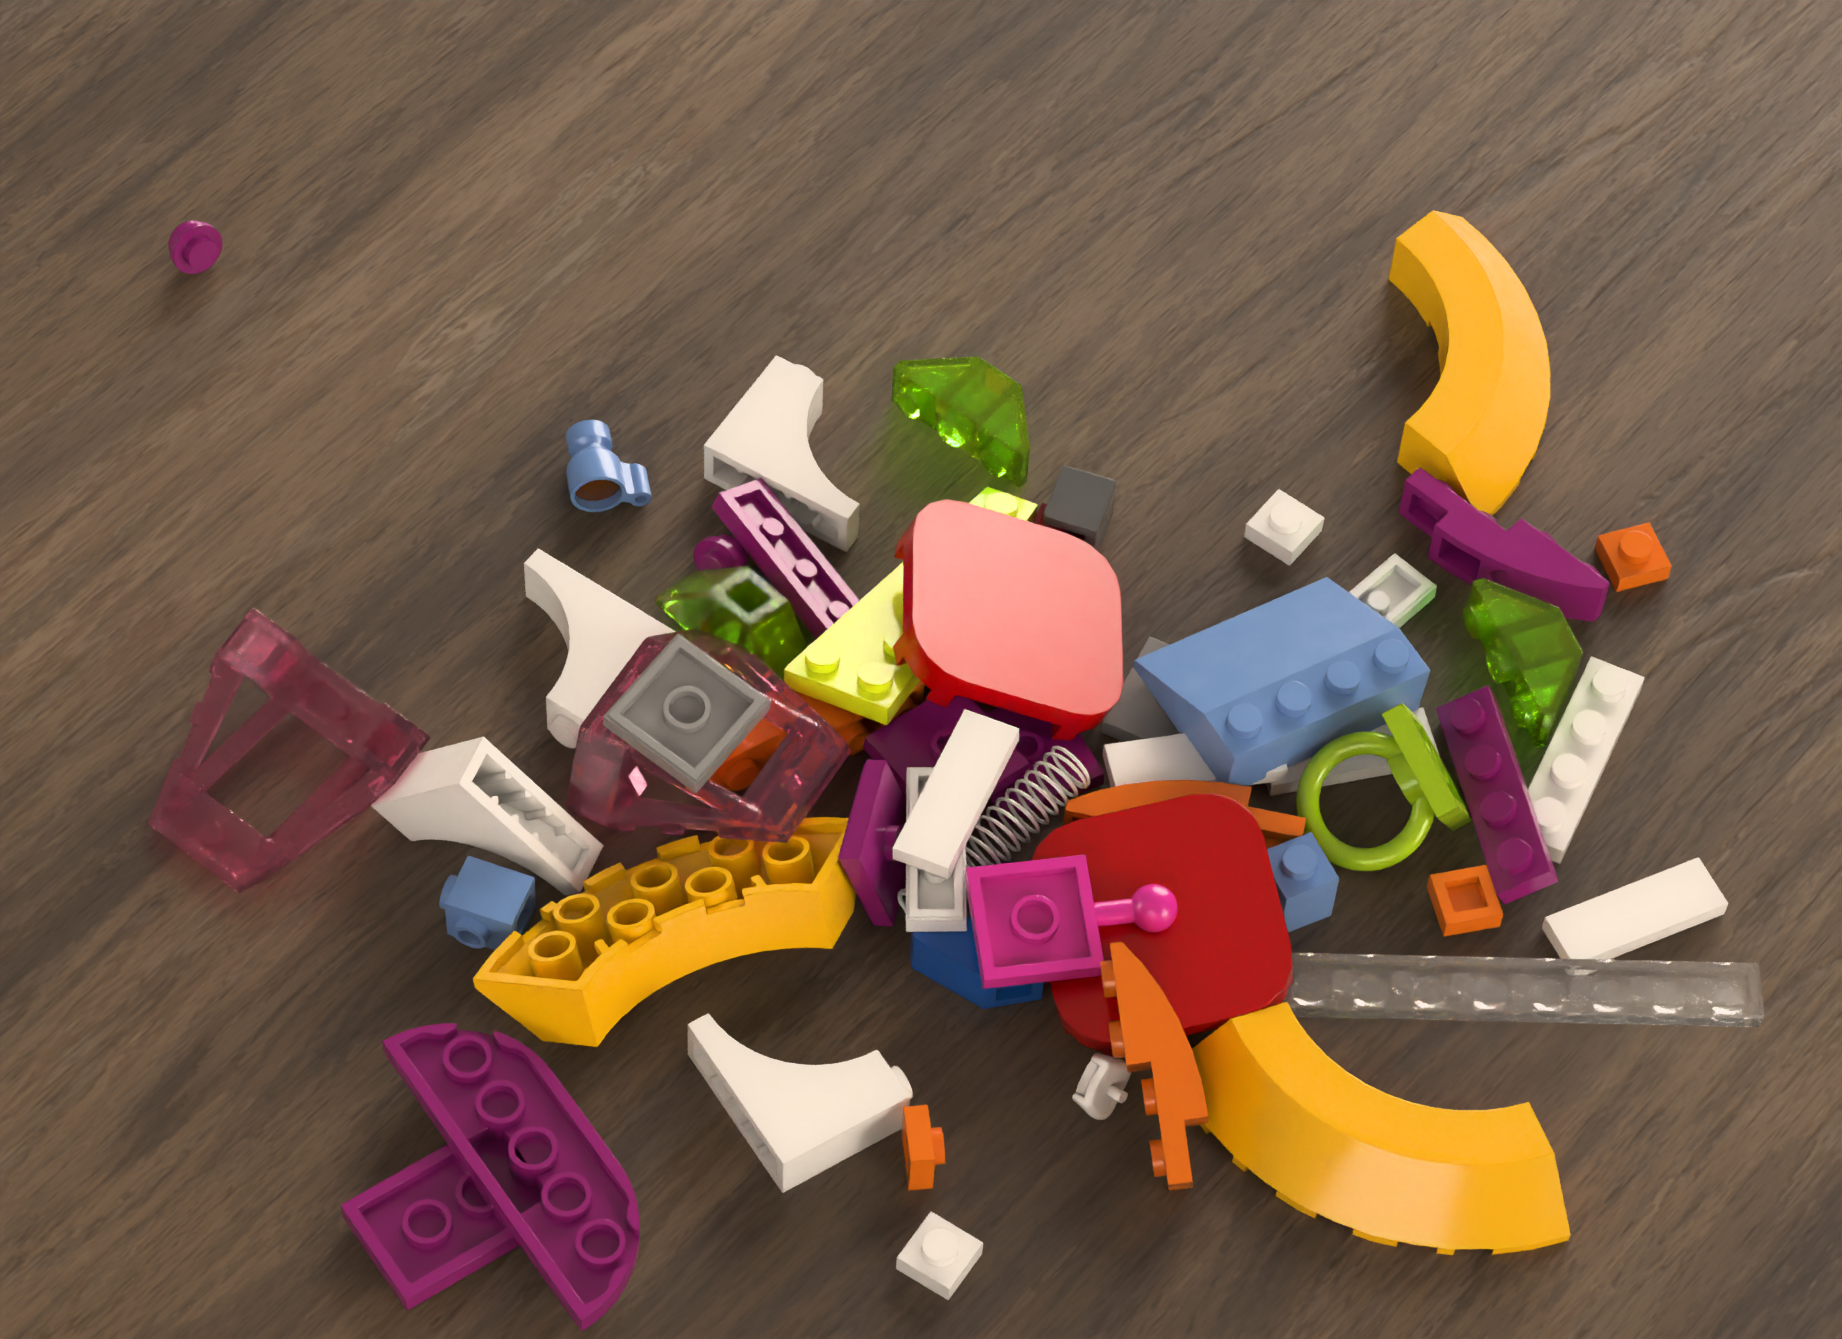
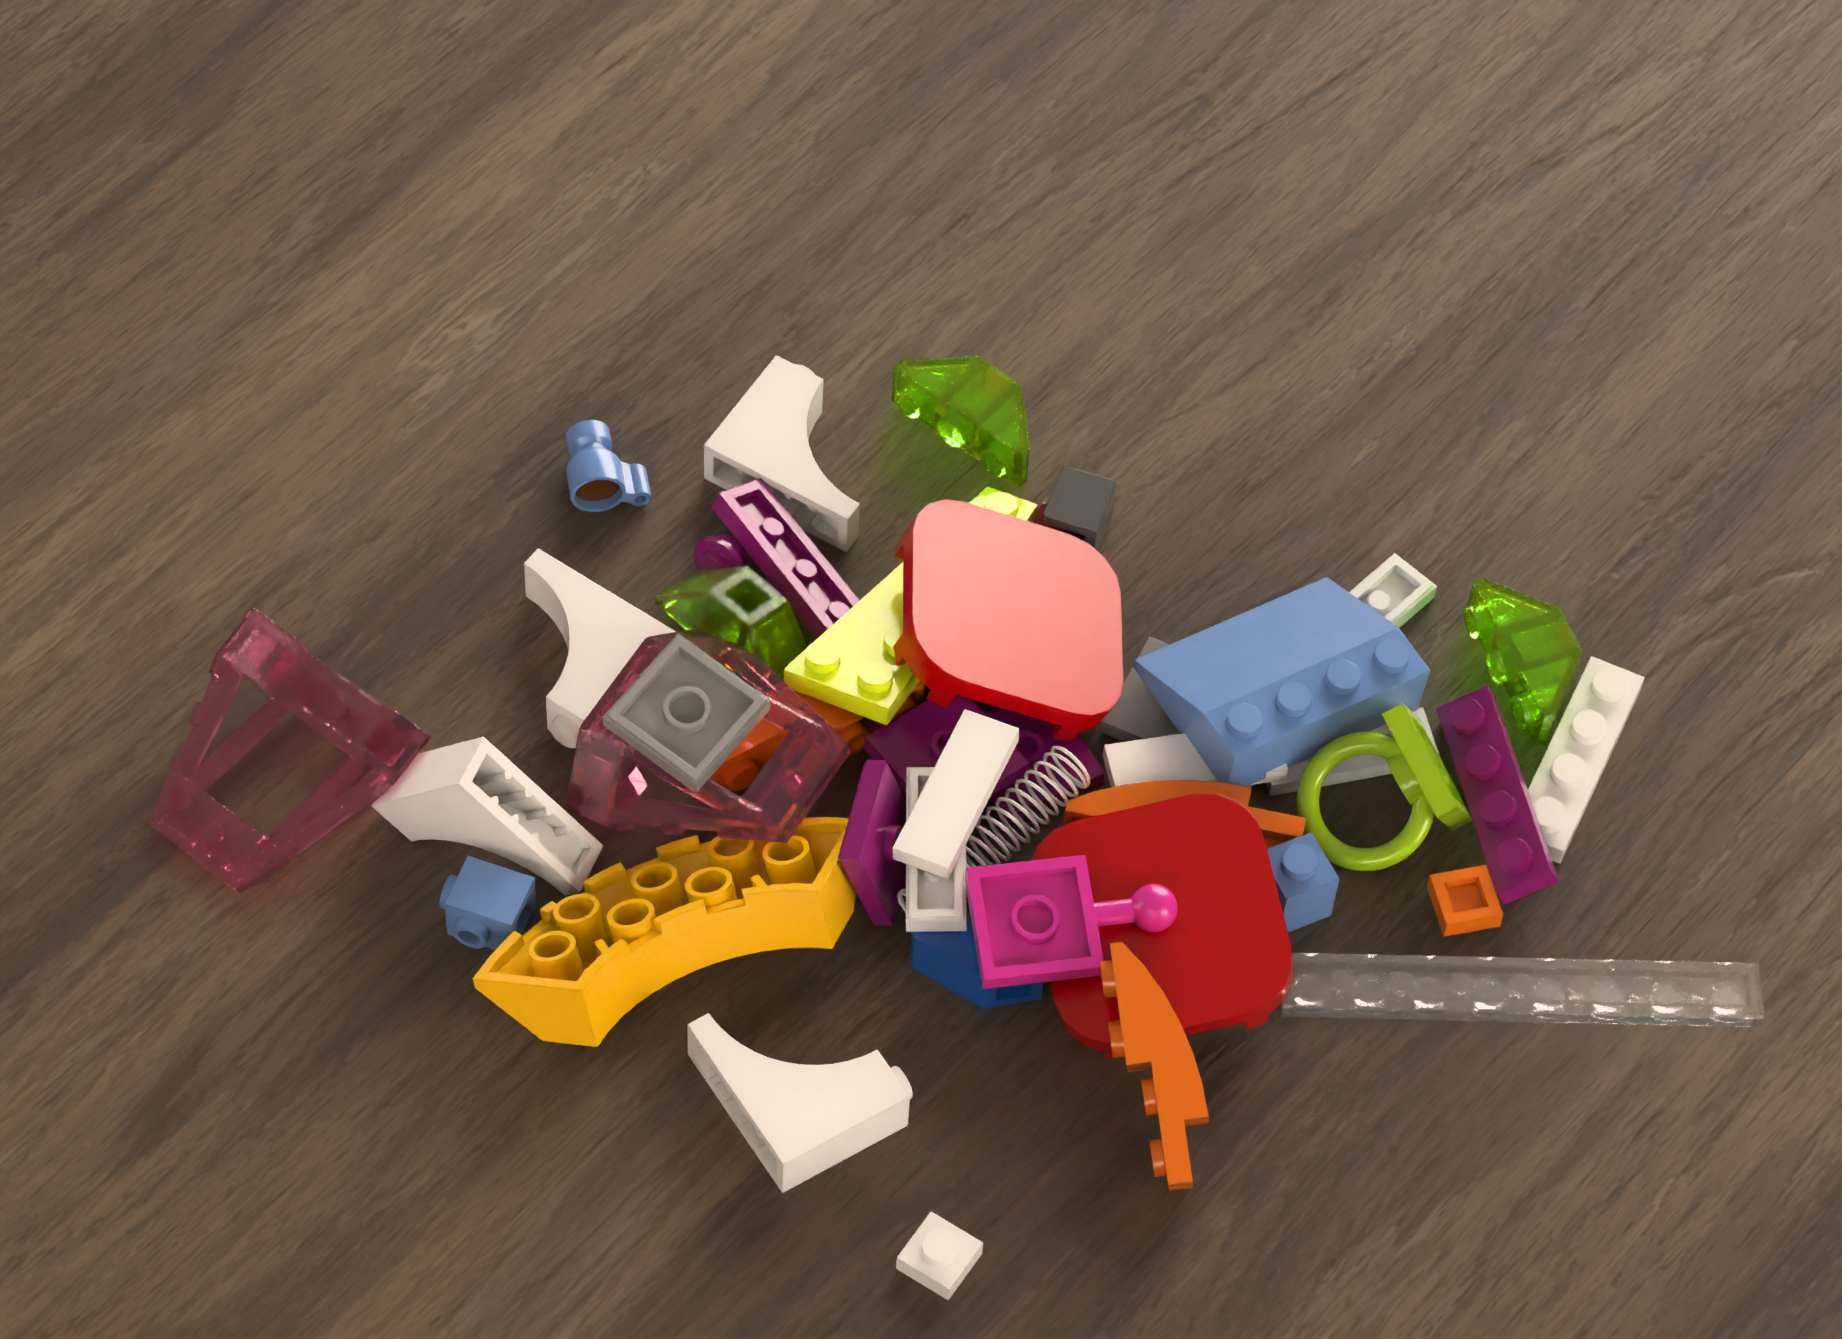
magenta plate [168,220,222,274] -> none
magenta plate [340,1023,640,1332] -> none
orange plate [901,1105,945,1191] -> none
white piece [1072,1053,1131,1120] -> none
yellow brick [1192,1002,1571,1255] -> none
white plate [1244,489,1324,566] -> none
yellow brick [1388,210,1550,516] -> none
magenta slope [1398,467,1610,622] -> none
white tile [1542,857,1728,975] -> none
orange plate [1595,522,1672,592] -> none

